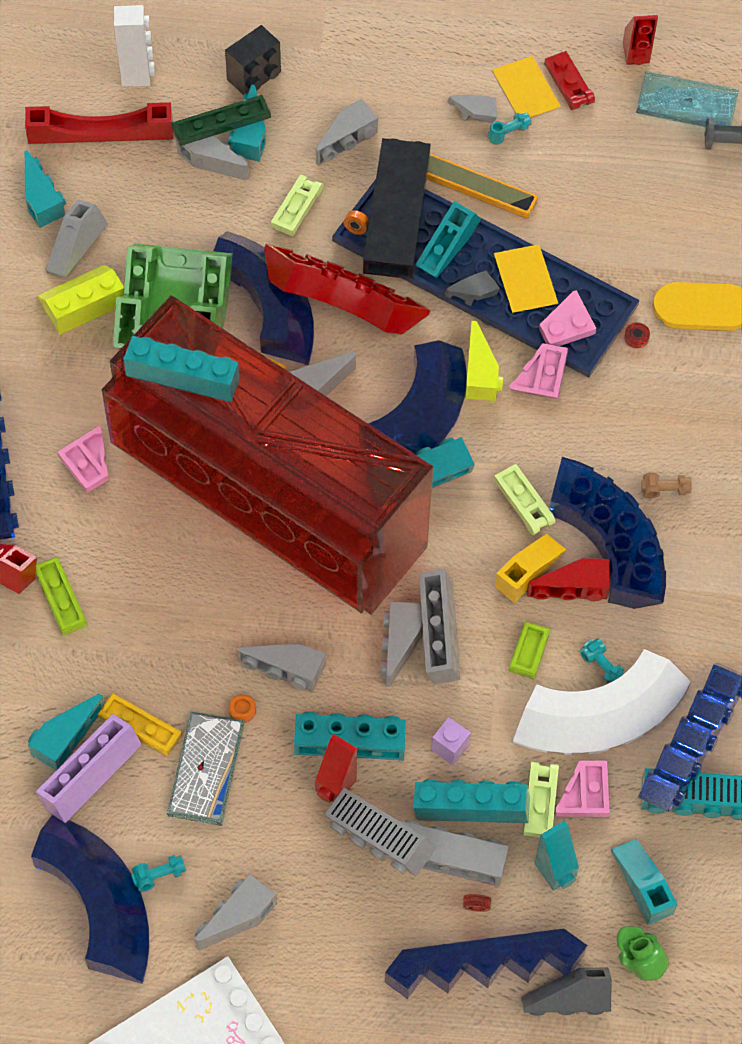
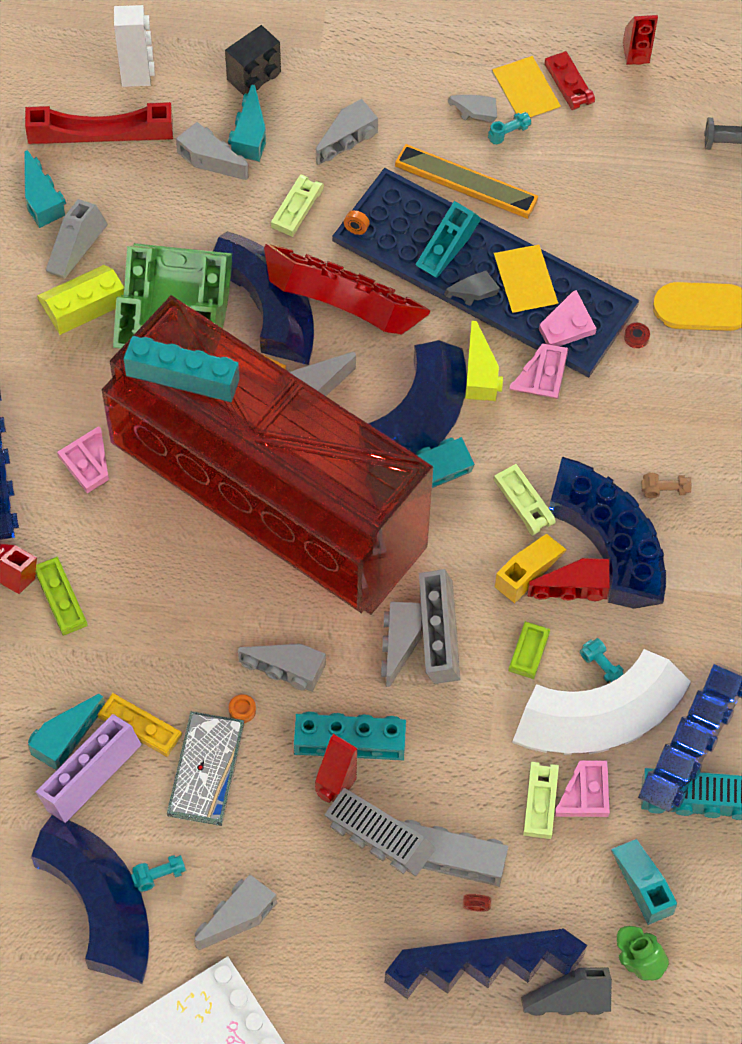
dark green tile [171,95,271,146] -> none
black brick [363,138,431,279] -> none
teal brick [413,779,530,823] -> none
lavender brick [431,717,471,765] -> none
teal slope [535,820,579,891] -> none
clear light blue tile [636,71,739,127] -> none

